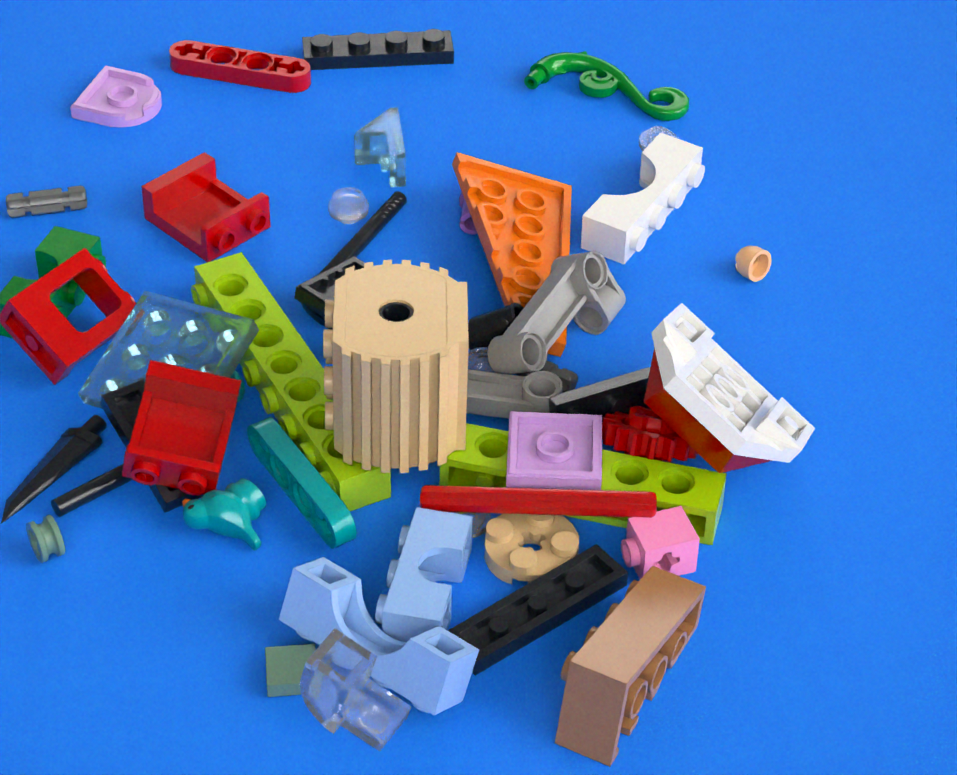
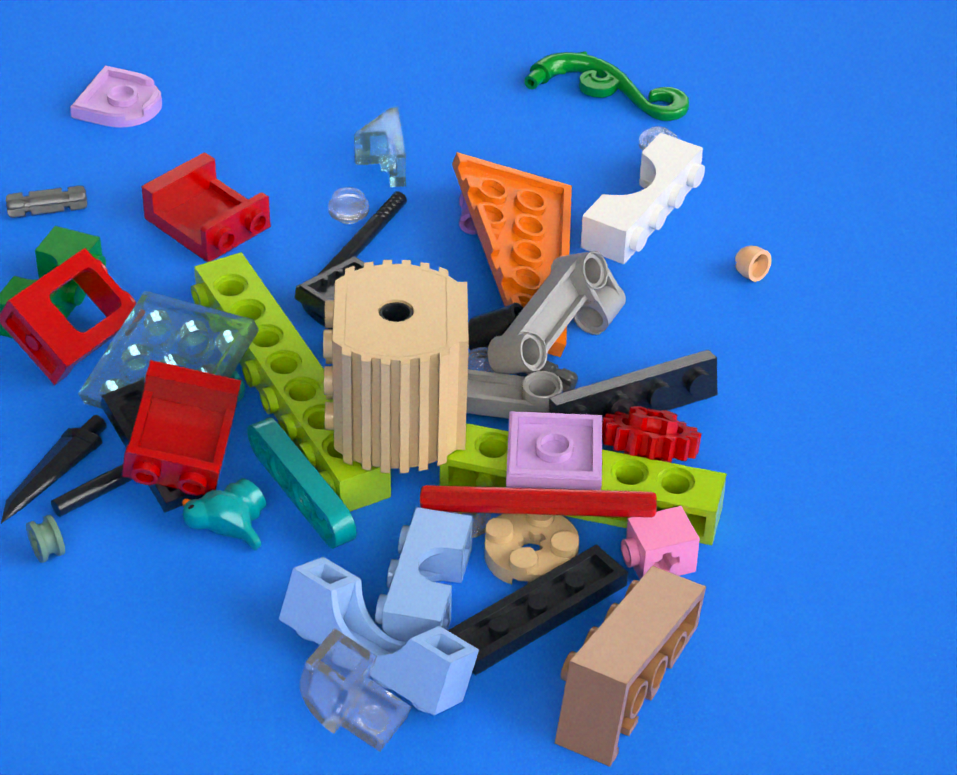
red beam [169,40,311,93] -> none
sand green tile [265,644,318,697] -> none
black plate [302,29,454,70] -> none
white piece [644,303,815,473] -> none

